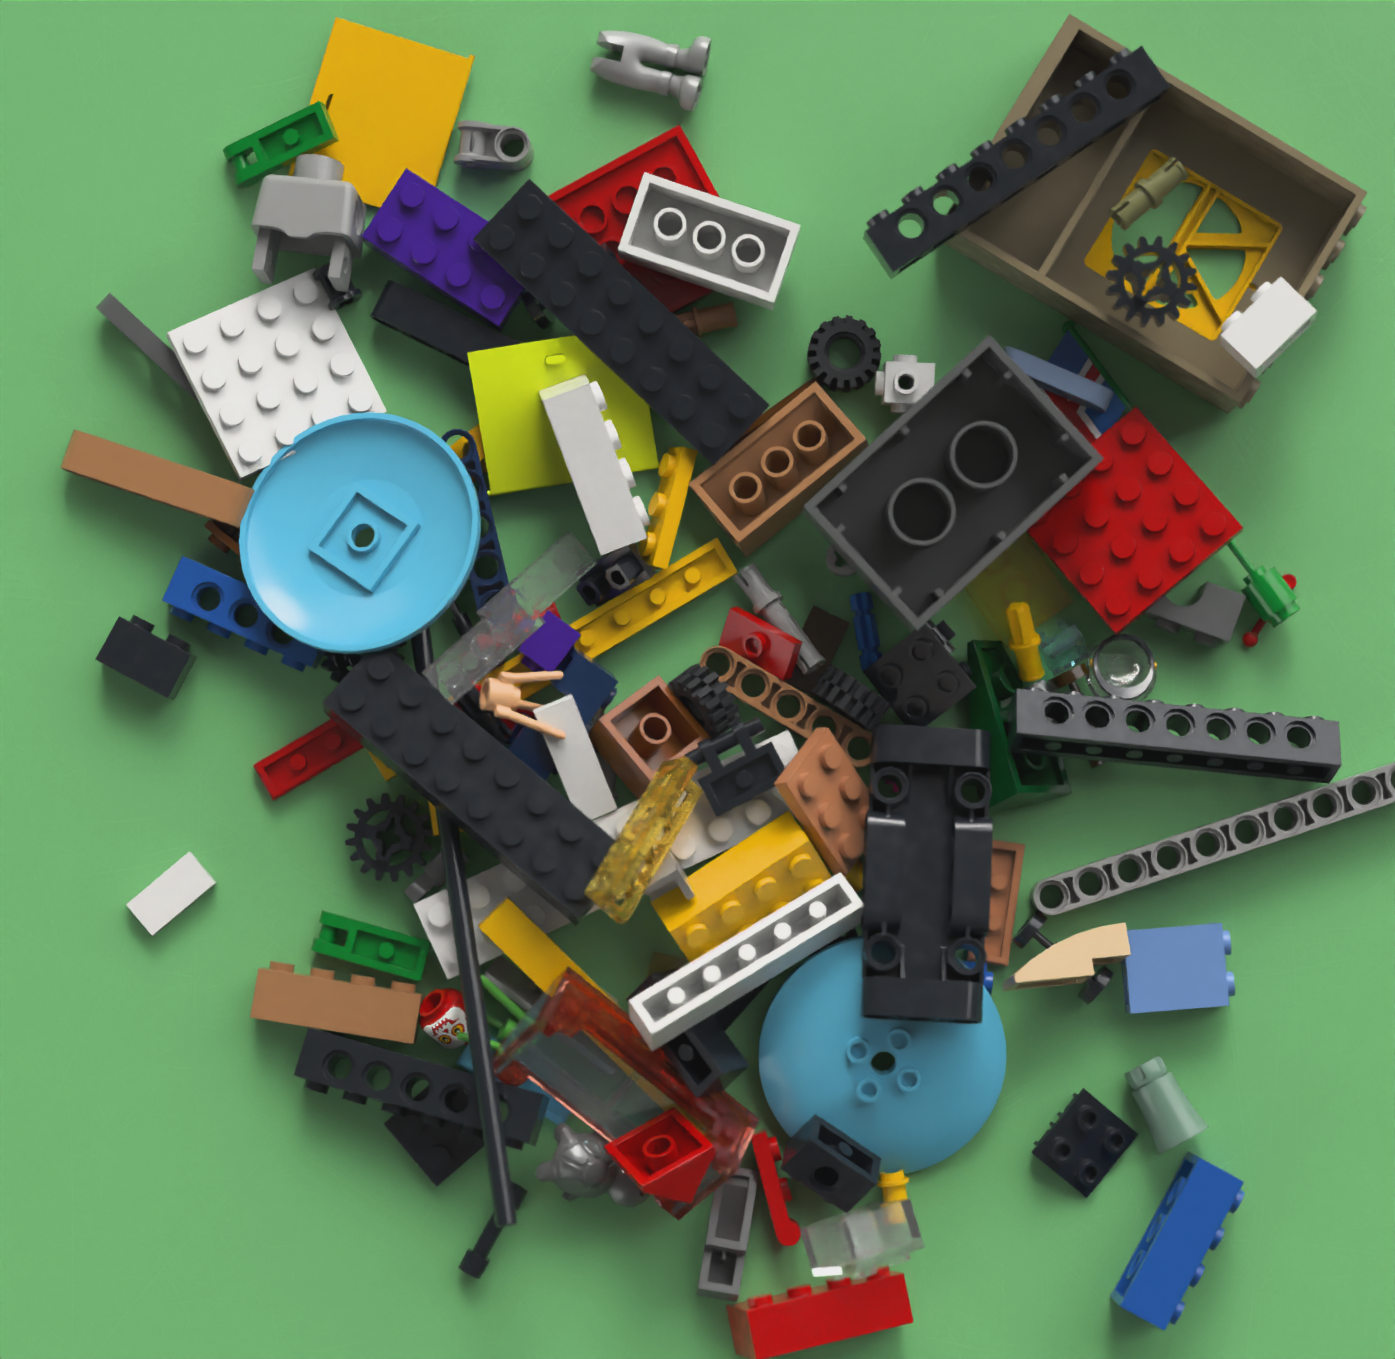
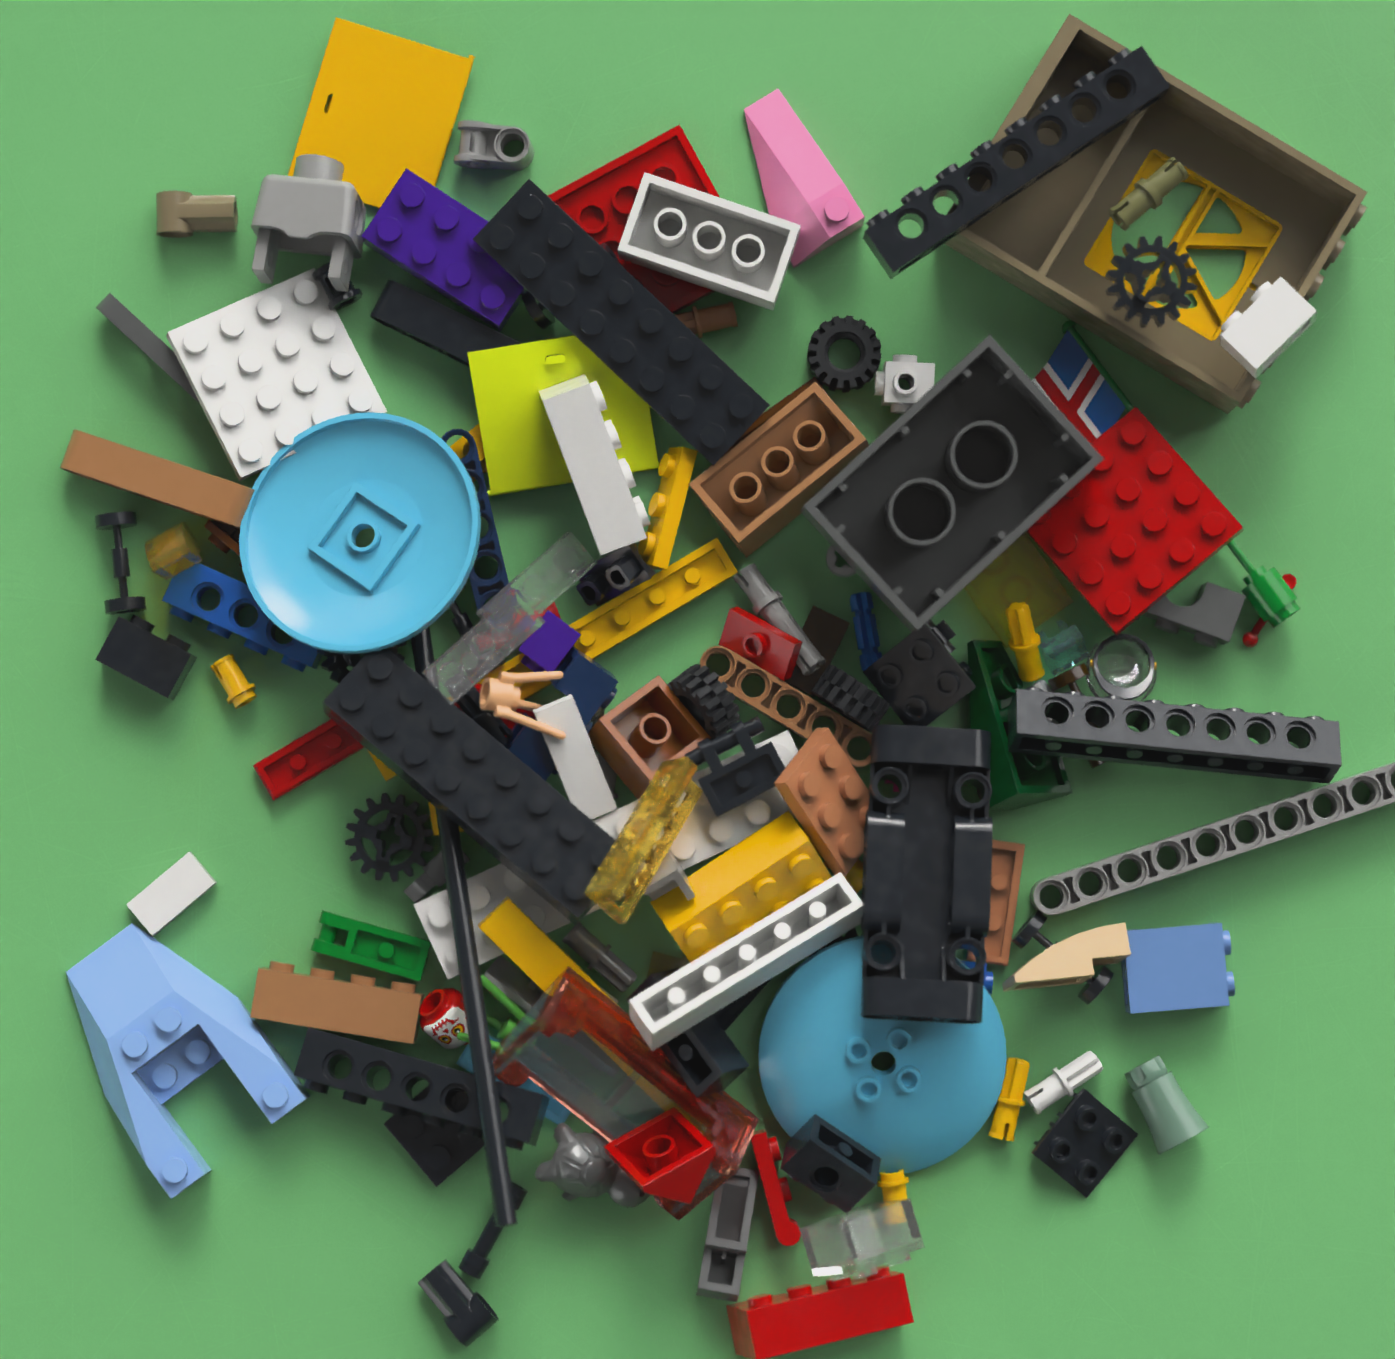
green plate [223,101,339,189] -> none
light grey piece [590,31,711,112] -> none
sand blue beam [1004,346,1114,413] -> none
blue brick [1110,1151,1245,1331] -> none
none -> light blue wedge [66,923,311,1199]
none -> black wheel [95,511,147,614]
none -> clear yellow slope [145,521,203,580]
none -> dark tan piece [156,191,238,238]
none -> yellow pin [210,654,257,709]
none -> black piece [418,1259,499,1347]
none -> dark grey axle [562,922,637,992]
none -> bright pink wedge [744,89,865,268]
none -> yellow axle [988,1057,1030,1141]
none -> white axle [1023,1051,1103,1115]

